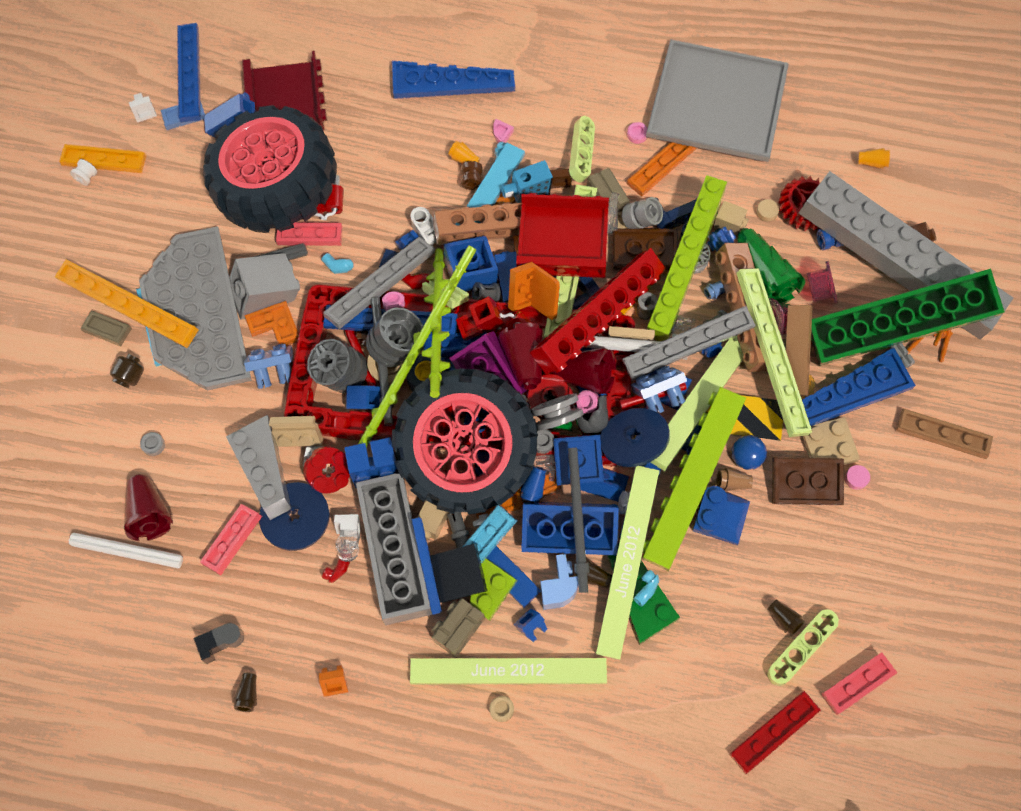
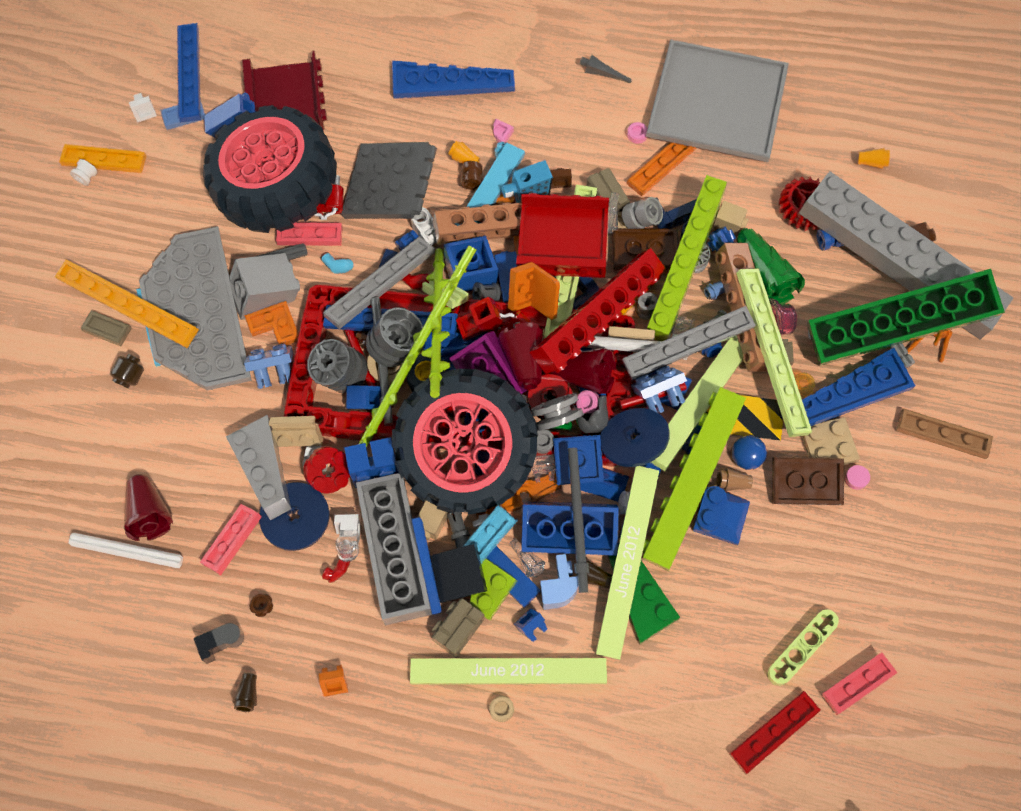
light grey tile [140,432,165,456] -> none
bright pink tile [382,292,405,311] -> none
blue cone [520,466,547,502] -> none
yellowish green beam [569,116,595,182] -> none
medium azure arm [633,570,660,607] -> none
tan tile [757,199,779,222] -> none
dark brown cone [767,599,805,635] -> none
medium nougat tile [786,305,812,396] -> none
clear pink piece [807,261,838,304] -> none
none -> reddish brown plate [250,594,273,617]
none -> dark grey hinge [341,142,437,219]
none -> clear cone [509,538,545,578]
none -> dark grey piece [579,55,632,83]

